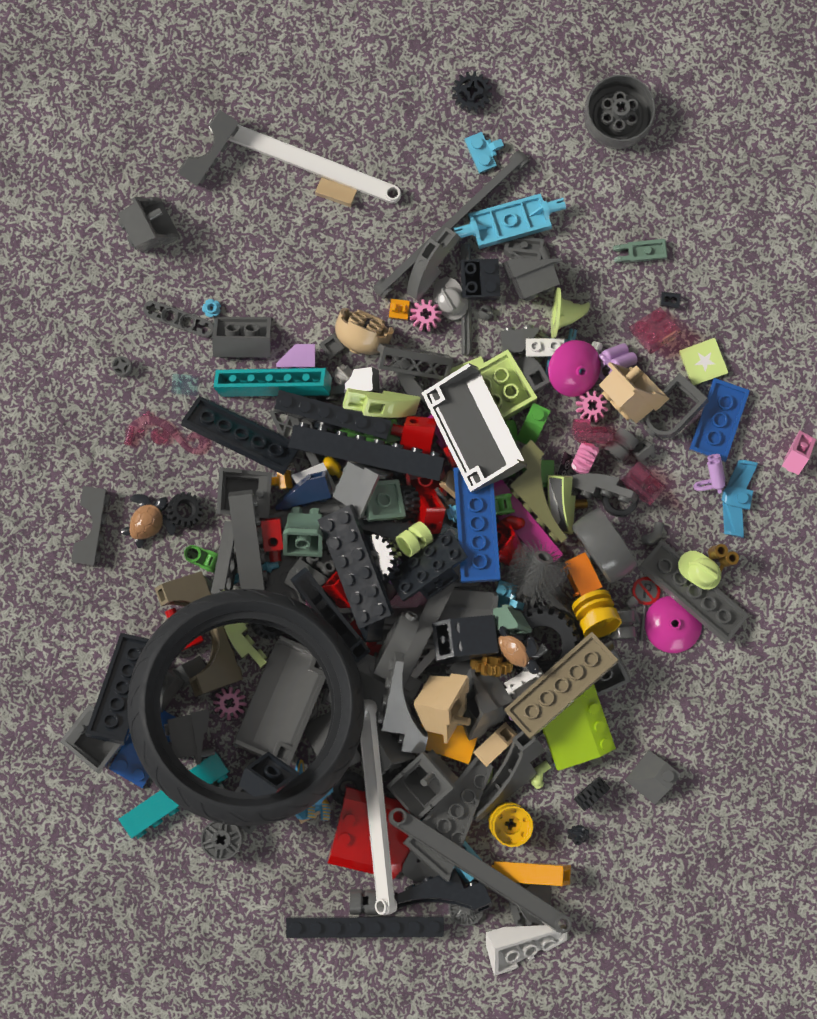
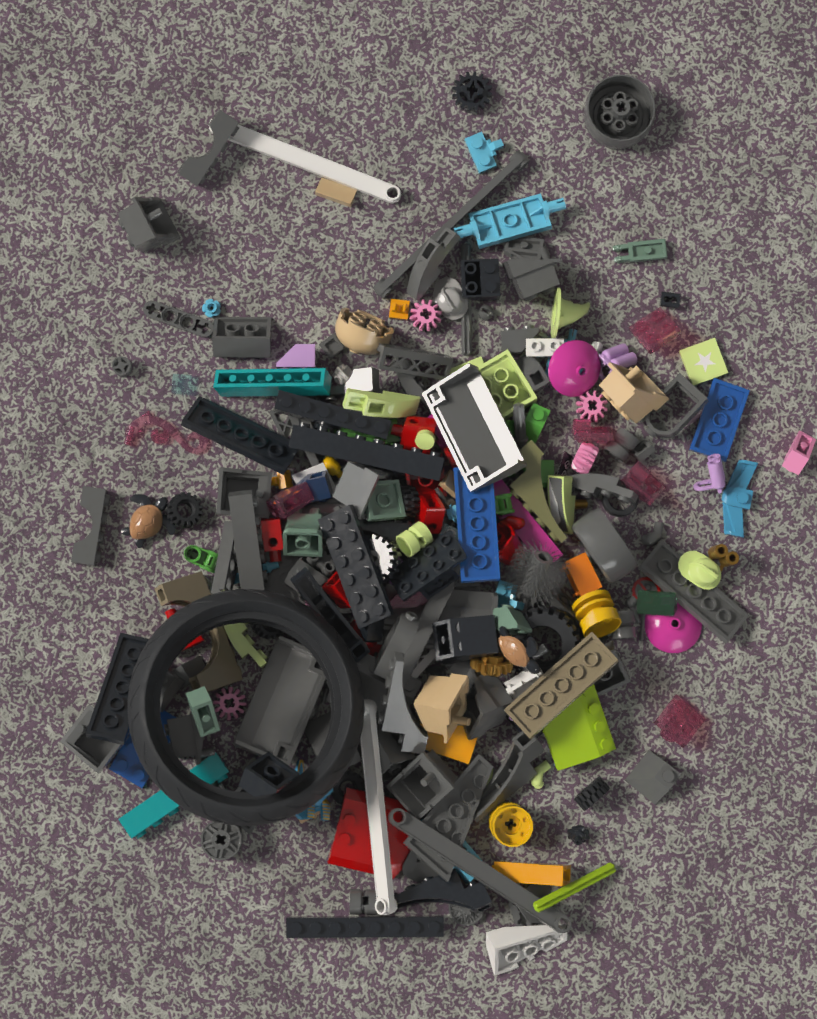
tan slope [473,722,517,767] -> none
none -> sand green slope [186,686,220,737]
none -> clear pink slope [266,482,314,518]
none -> yellowish green tile [415,430,435,450]
none -> dark grey axle [513,402,528,450]
none -> lime axle [533,863,616,912]
none -> clear green slope [637,590,677,616]
none -> clear pink plate [653,694,706,748]

